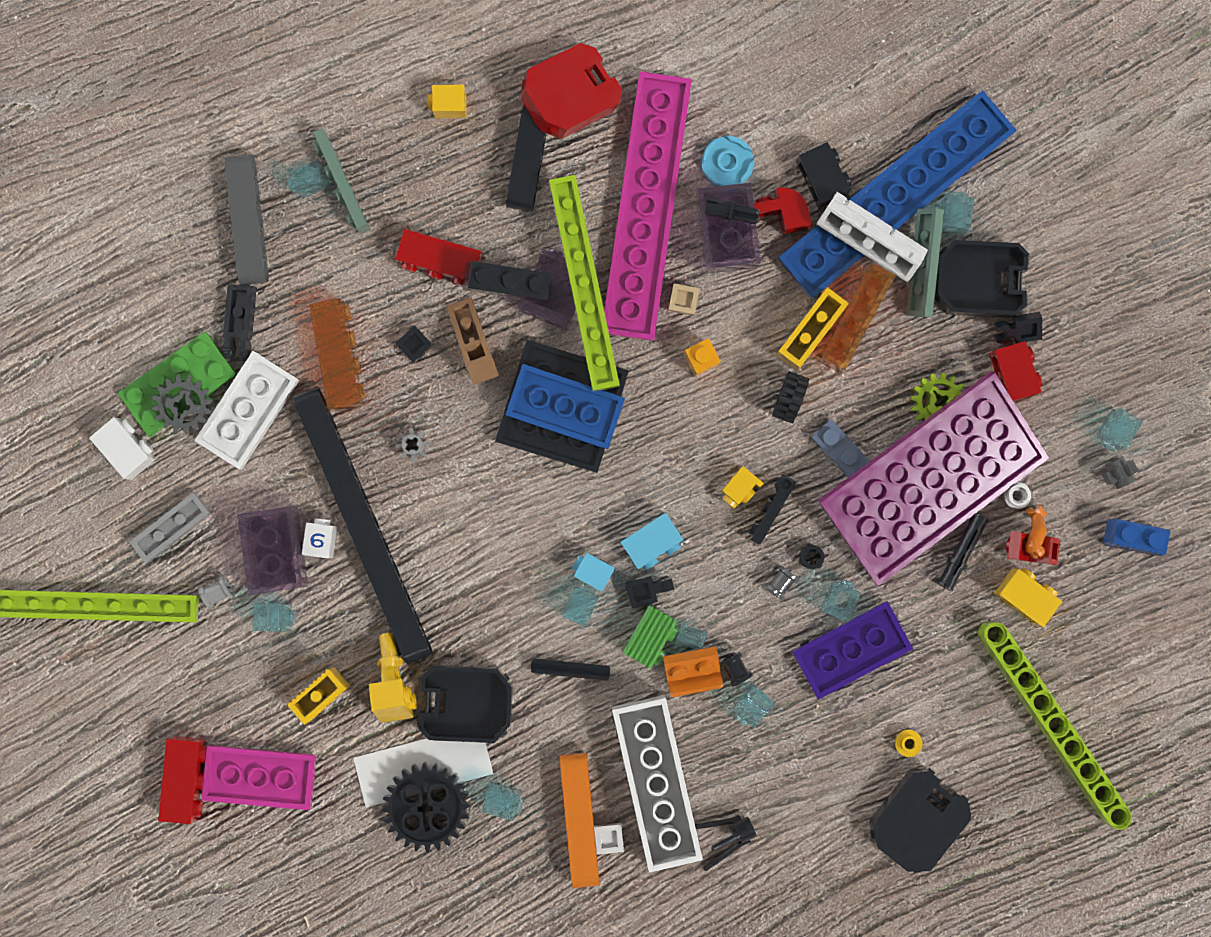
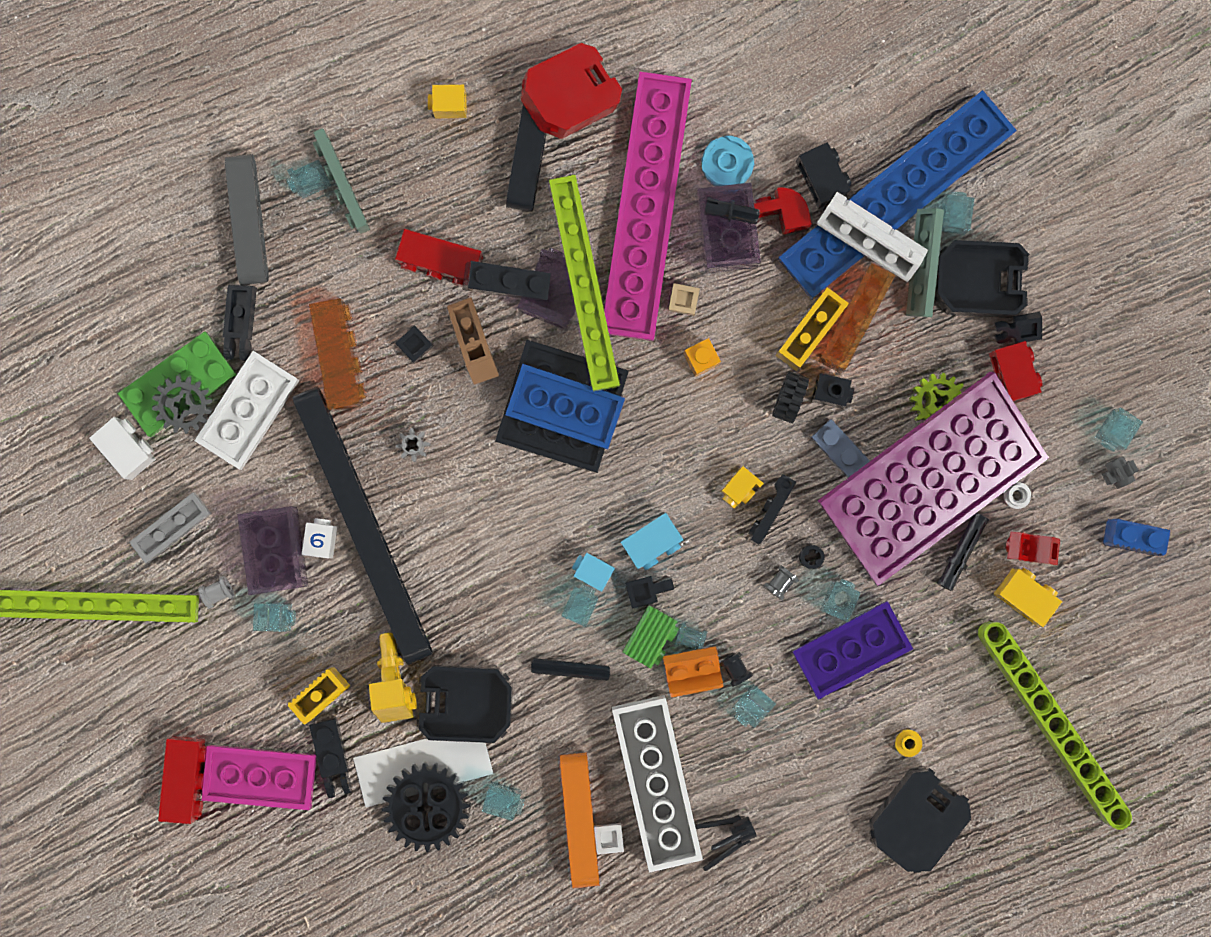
orange arm [1025,504,1047,559] -> none
none -> black hinge [309,718,352,798]
none -> black brick [811,373,854,409]

